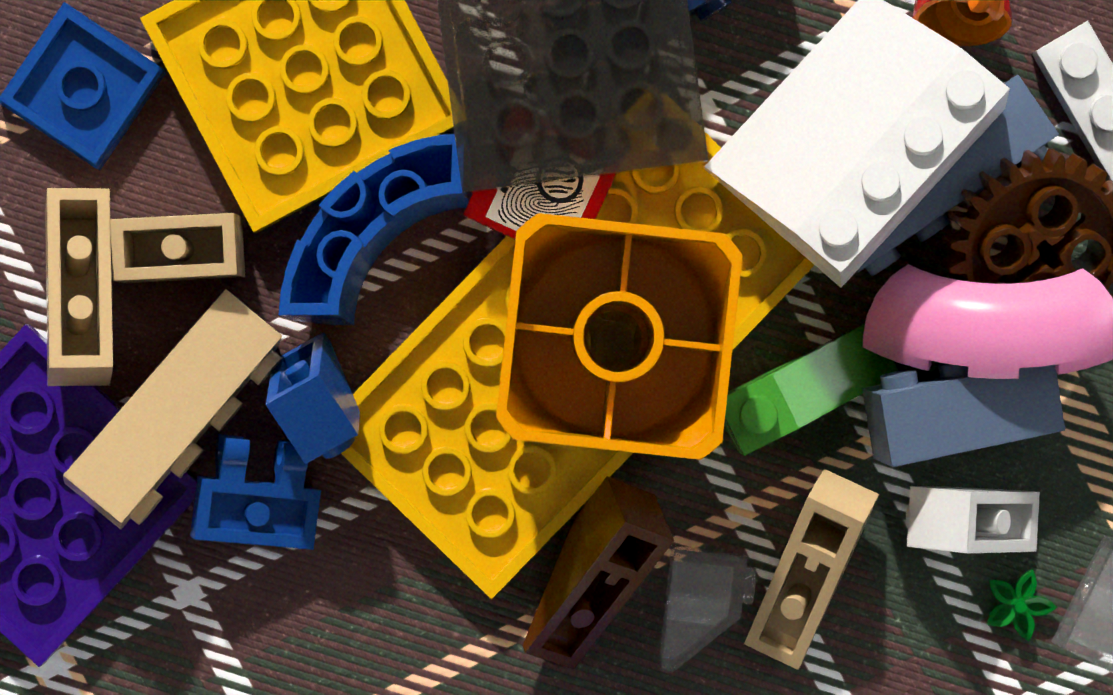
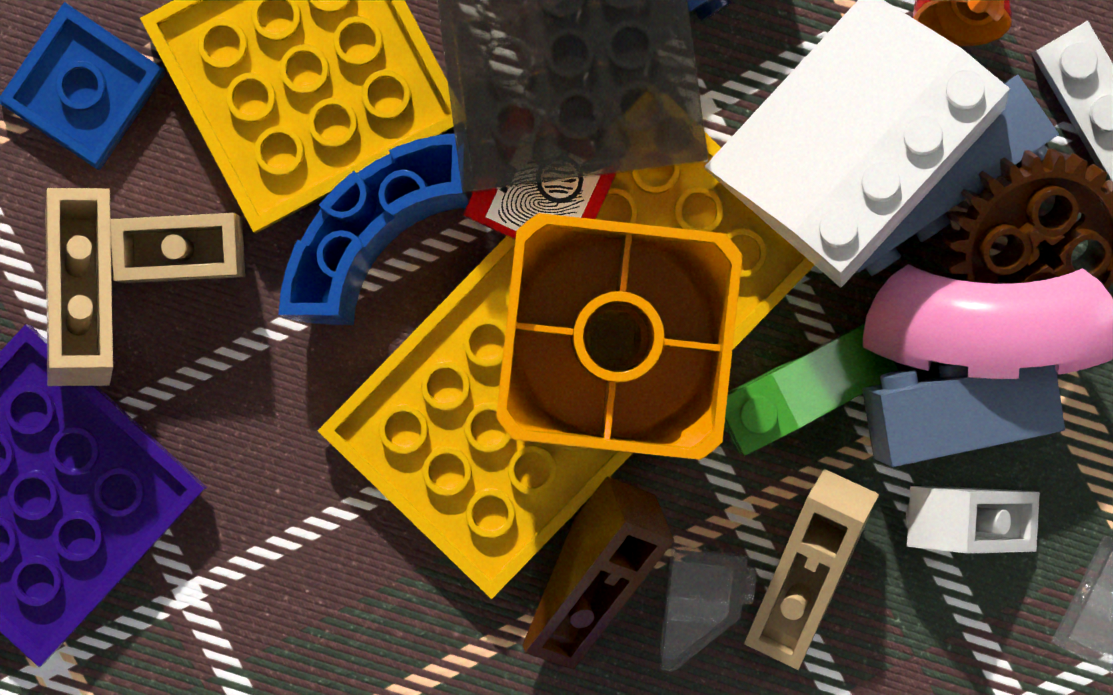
tan brick [63,289,282,530] -> none
blue plate [190,434,321,550] -> none
blue slope [266,332,360,464] -> none
green plant [986,569,1058,642] -> none

